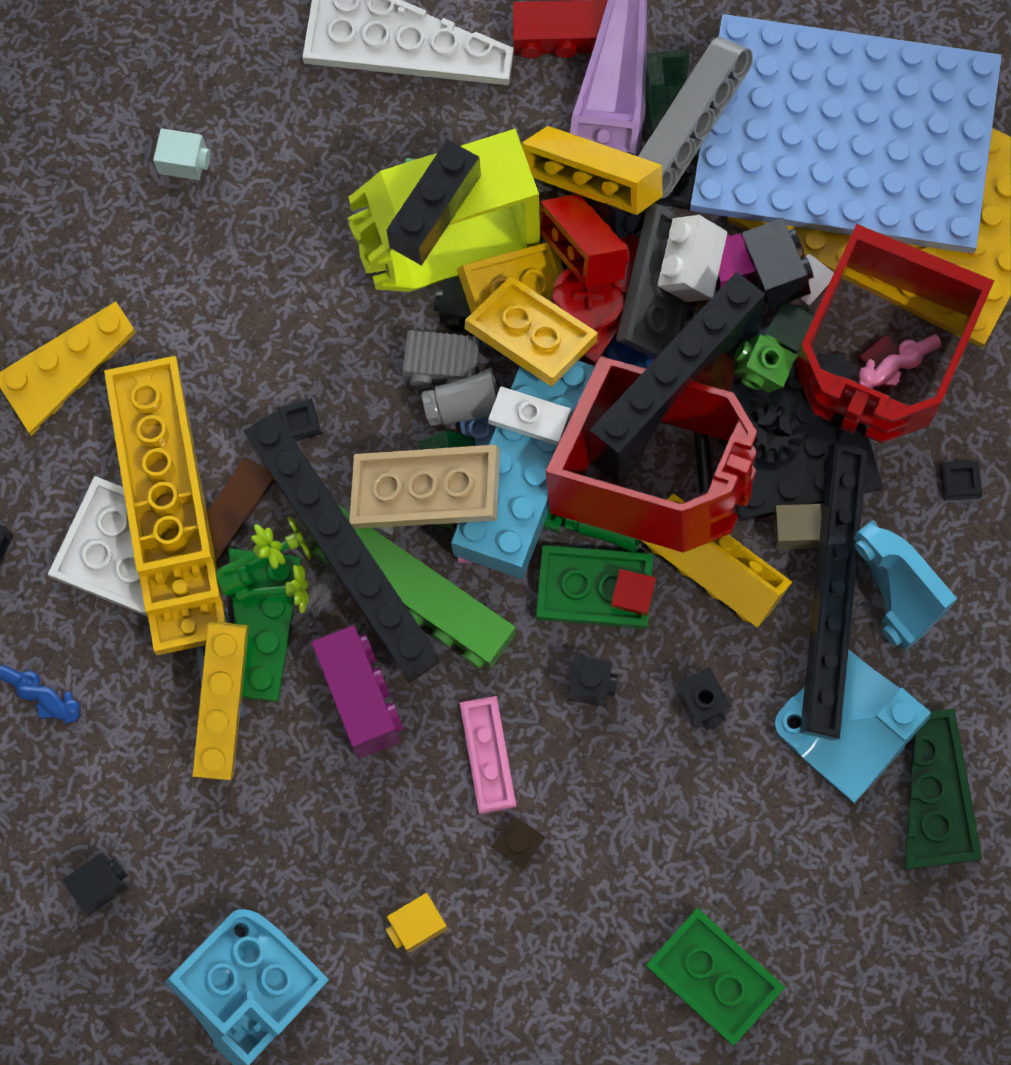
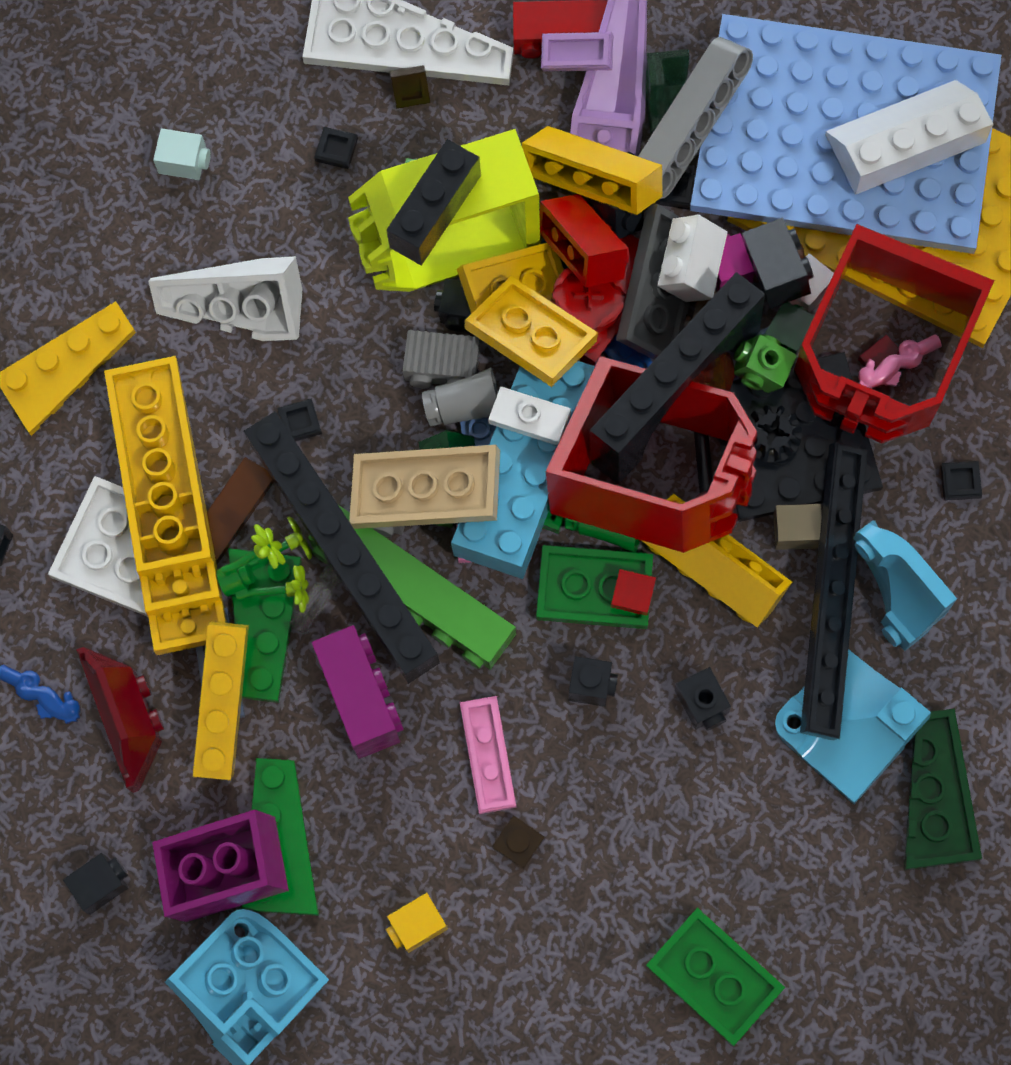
none -> dark red wedge [76,647,164,793]
none -> white wedge [148,256,302,341]
none -> magenta brick [152,809,289,922]
none -> green wing [242,758,319,916]
none -> black tile [314,127,358,169]
none -> dark brown plate [390,65,431,109]
none -> lavender tile [541,32,614,71]
none -> white slope [825,80,993,195]

